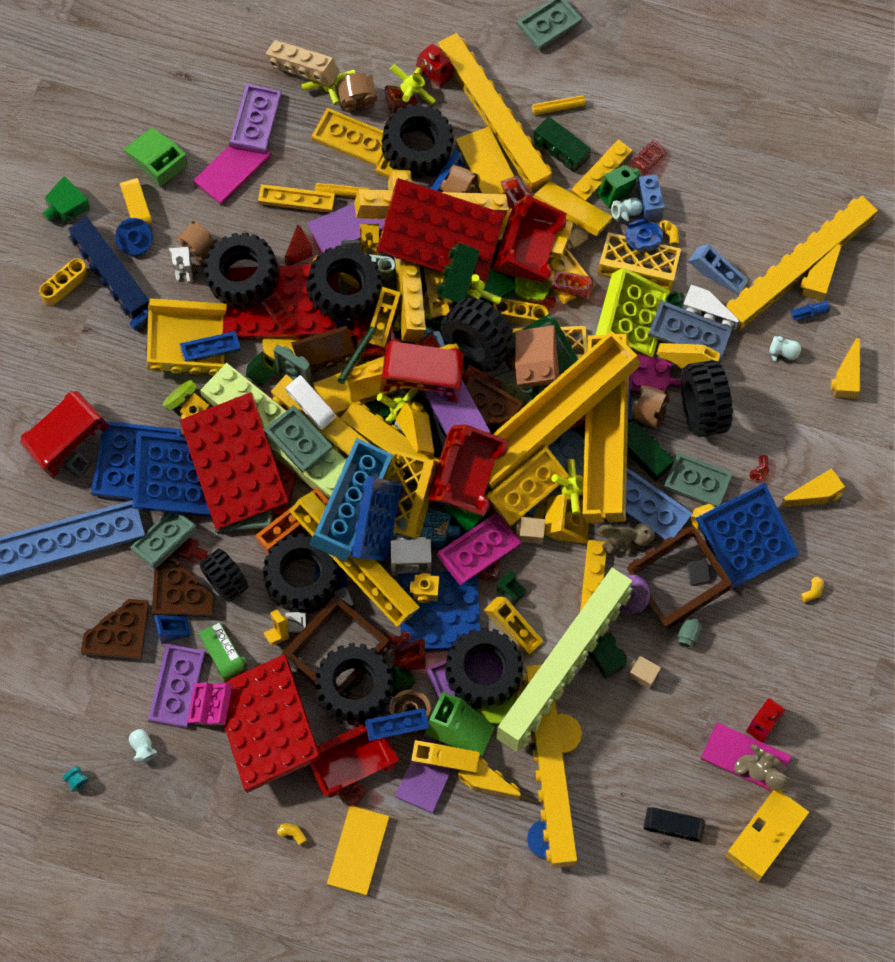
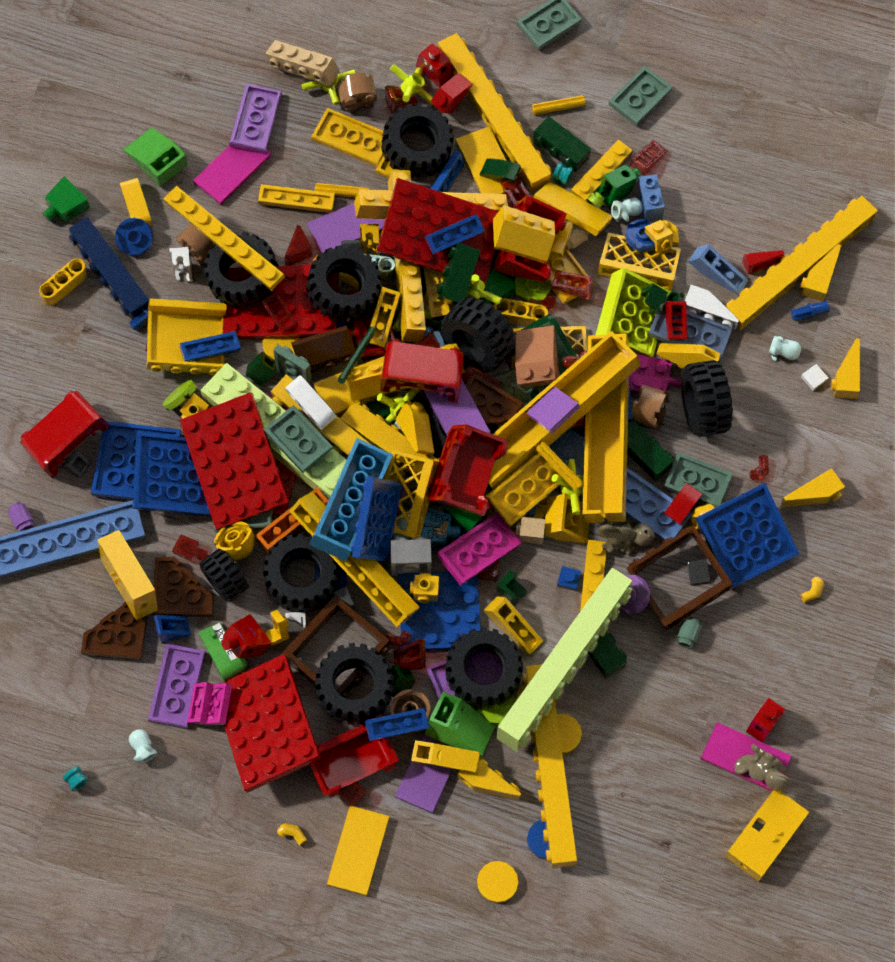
sand green tile [130,513,198,569] -> none
medium nougat brick [440,165,480,193] -> none
tan brick [628,656,661,690] -> none
black beam [643,807,706,842] -> none
none -> medium lavender brick [7,502,34,531]
none -> yellow brick [98,530,158,620]
none -> yellow plate [163,186,285,291]
none -> yellow cylinder [214,522,255,561]
none -> red torso [221,614,272,658]
none -> blue plate [425,214,485,255]
none -> red slope [430,73,473,114]
none -> yellow tile [477,861,518,903]
none -> dark green slope [480,158,521,184]
none -> yellow slope [493,205,555,264]
none -> medium lavender tile [527,387,581,434]
none -> yellow axle [536,442,583,490]
none -> teal wheel [552,162,574,185]
none -> blue plate [557,566,581,591]
none -> clear red arm [561,350,587,368]
none -> lime plate [588,192,605,209]
none -> sand green plate [608,66,673,126]
none -> dark green panel [641,283,668,316]
none -> yellow bracket [645,220,673,253]
none -> red slope [664,483,702,525]
none -> red slope [665,301,687,340]
none -> red slope [742,250,784,274]
none -> white tile [801,364,828,391]

